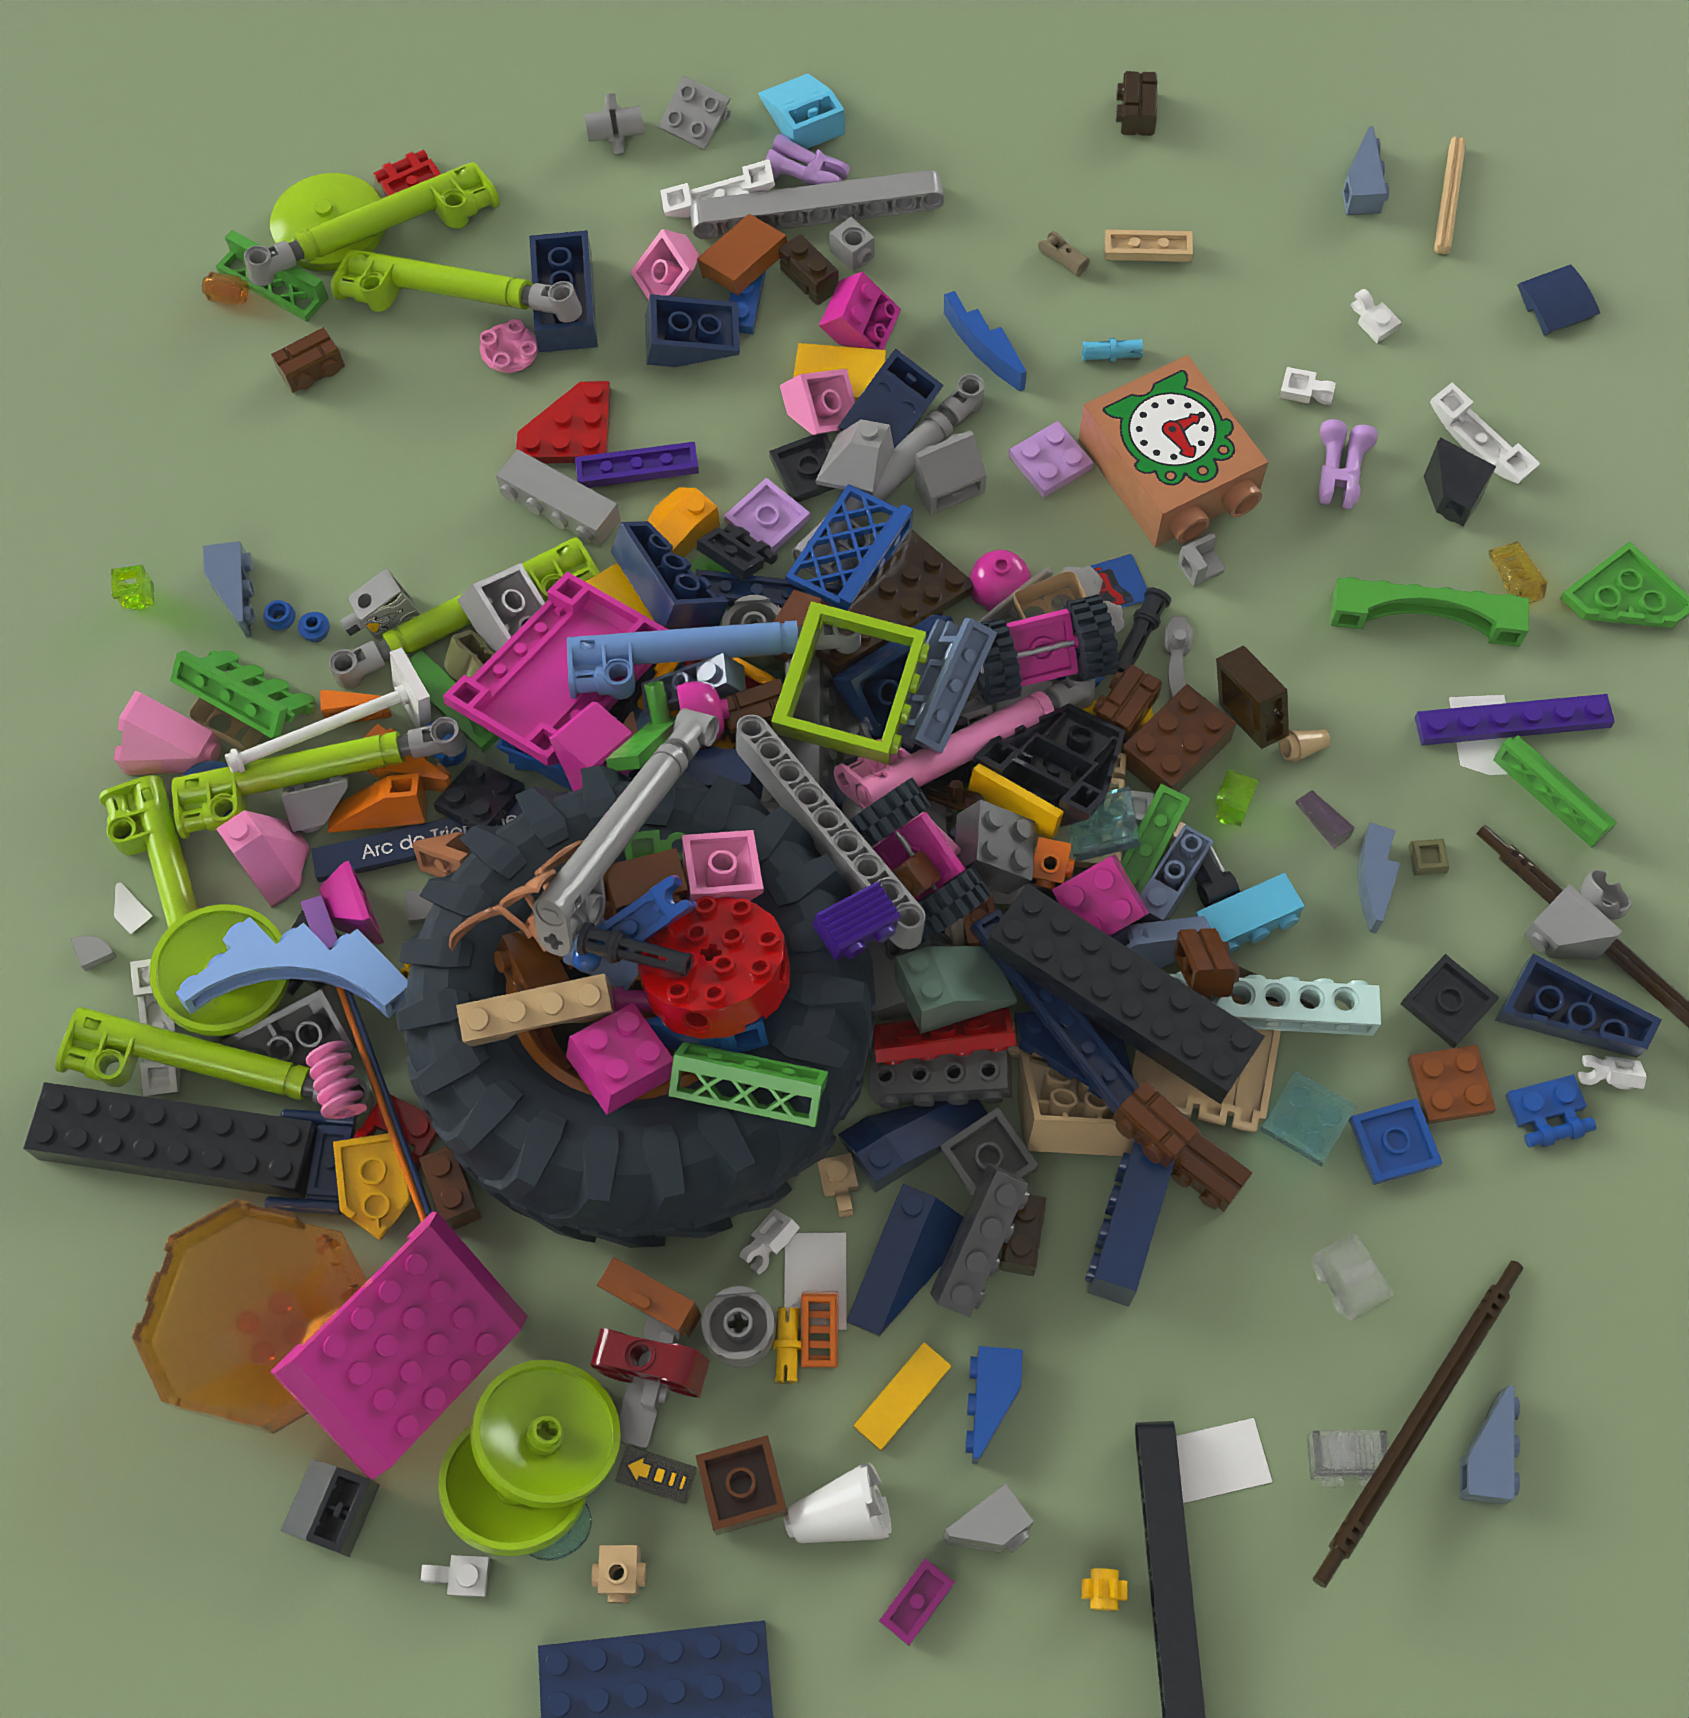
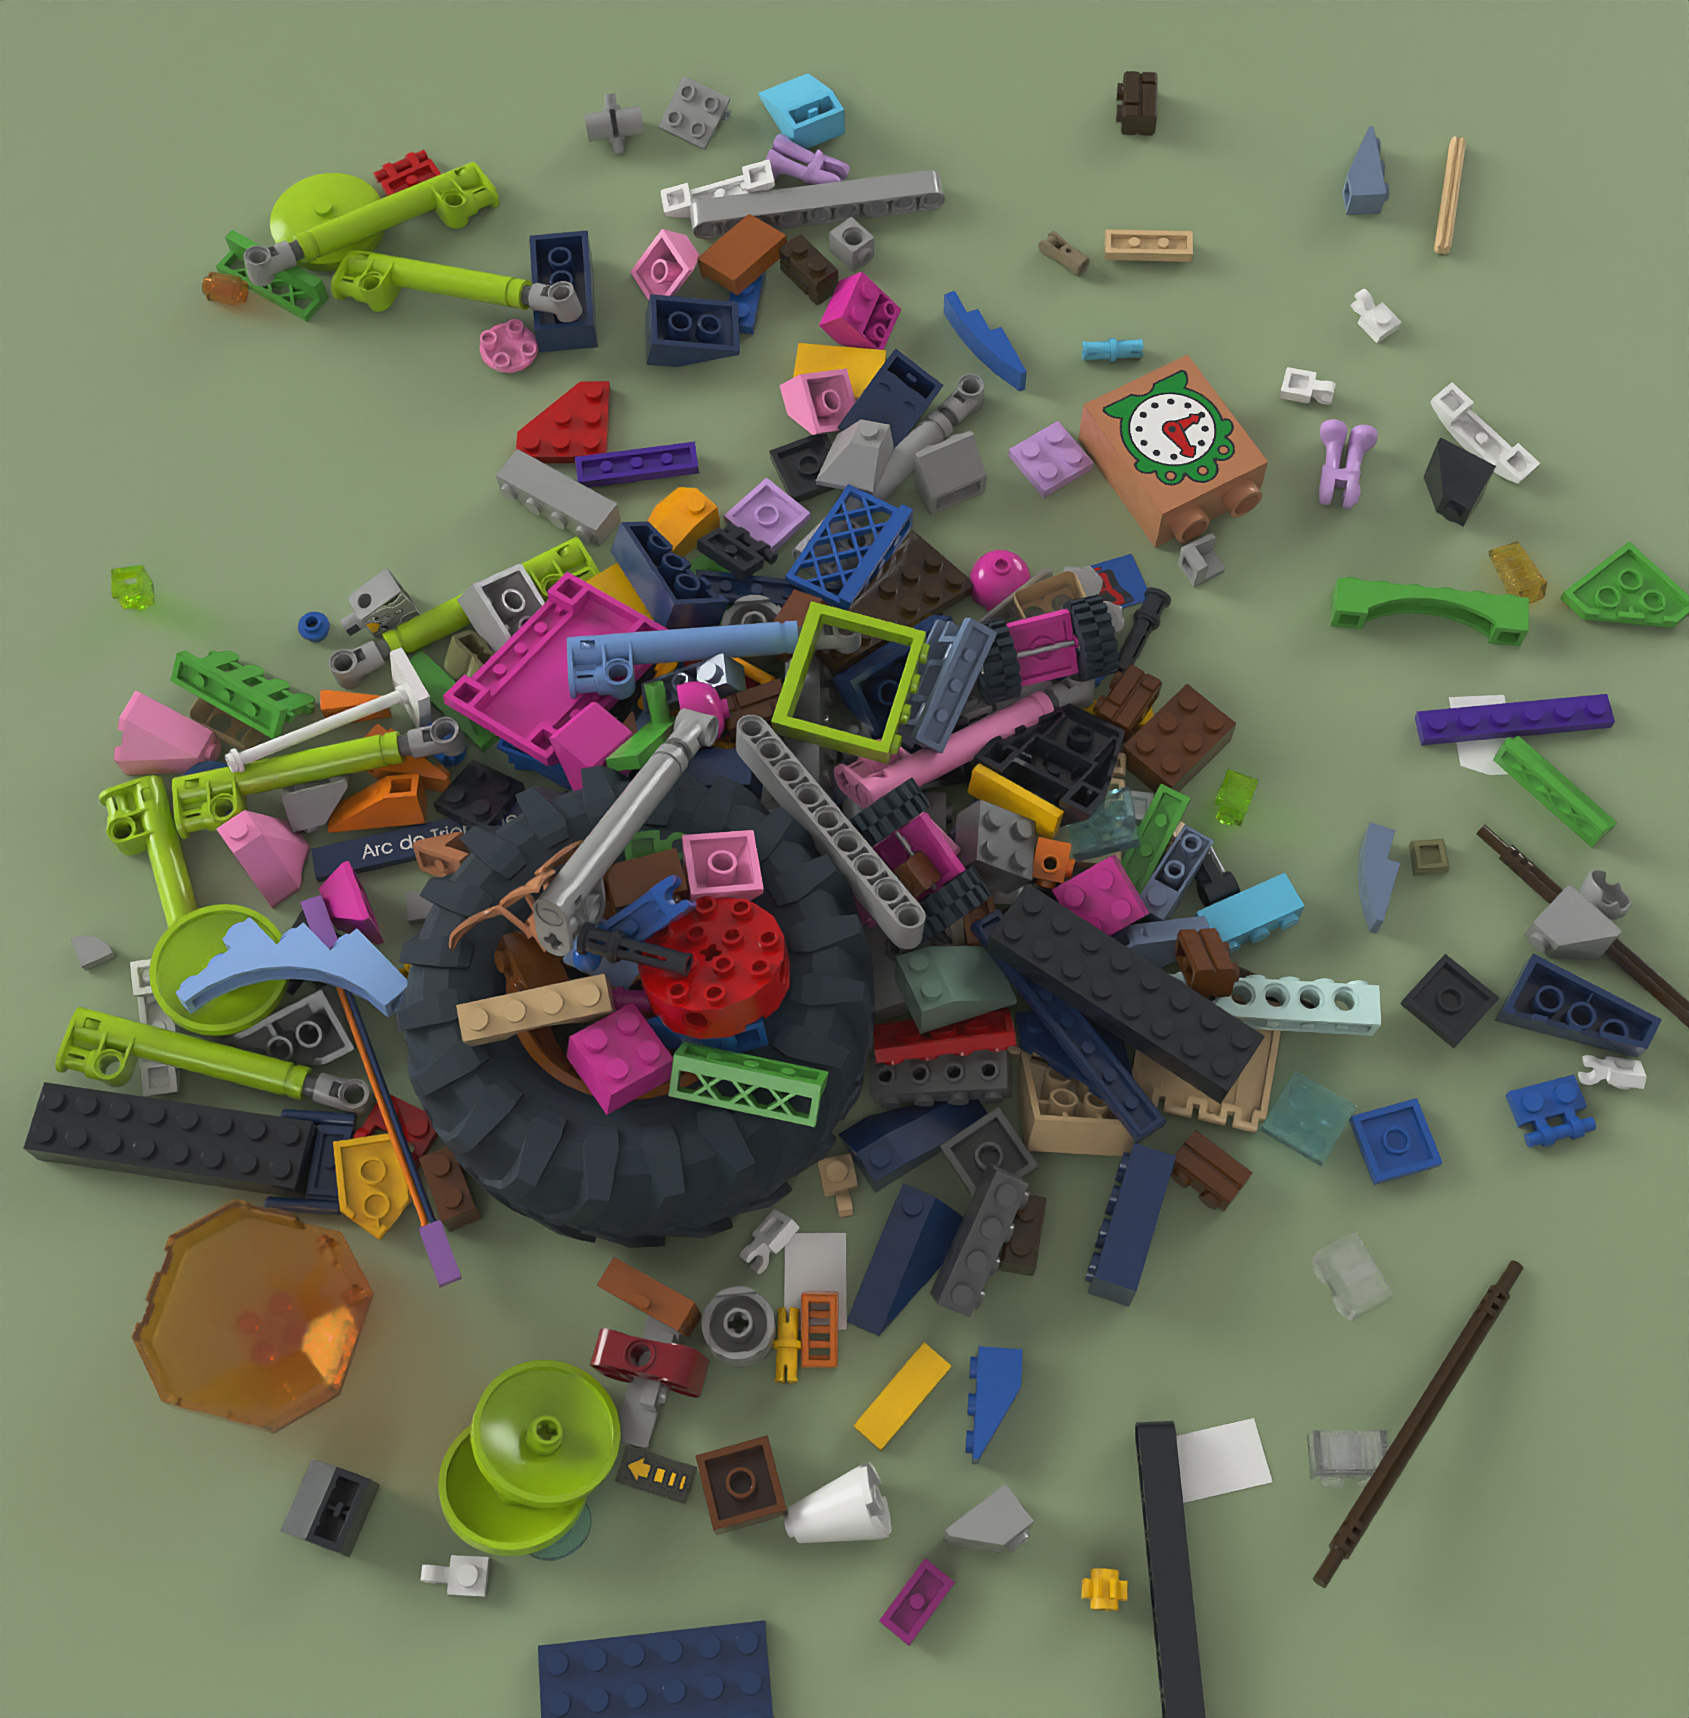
white sticker [114,883,153,934] -> none
sand blue slope [203,541,255,637] -> none
blue plate [263,600,296,631] -> none
dark pink slope [270,1212,528,1479] -> none
reddish brown brick [271,327,345,393] -> none
bright pink piece [306,1041,367,1119] -> none
tan brick [592,1545,647,1604] -> none
dark purple brick [812,881,901,960] -> none
dark brown piece [922,780,985,812] -> none
reddish brown brick [1112,1081,1200,1168] -> none
light grey piece [1164,616,1192,697] -> none
dark brown window [1216,645,1289,749] -> none
tan cone [1279,729,1330,762] -> none
clear purple piece [1295,790,1355,849] -> none
dark orange plate [1407,1045,1496,1124] -> none
sand blue slope [1460,1386,1520,1505] -> none
dark blue slope [1517,264,1600,336] -> none

